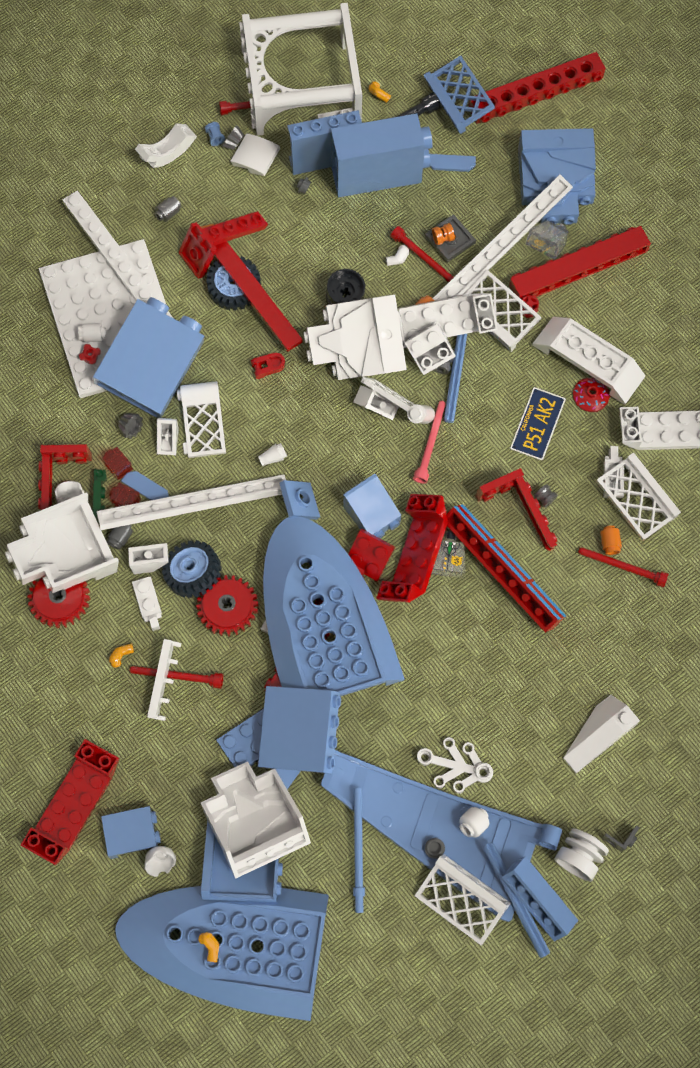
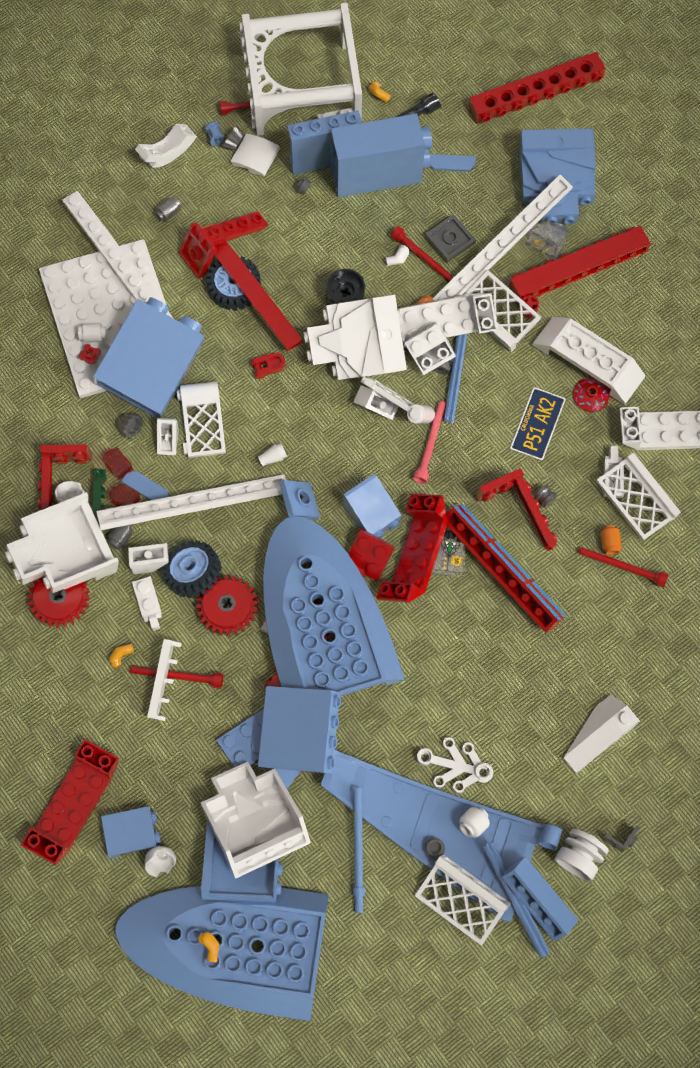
medium blue fence [424,55,495,134] -> none
orange wheel [432,223,455,246] -> none

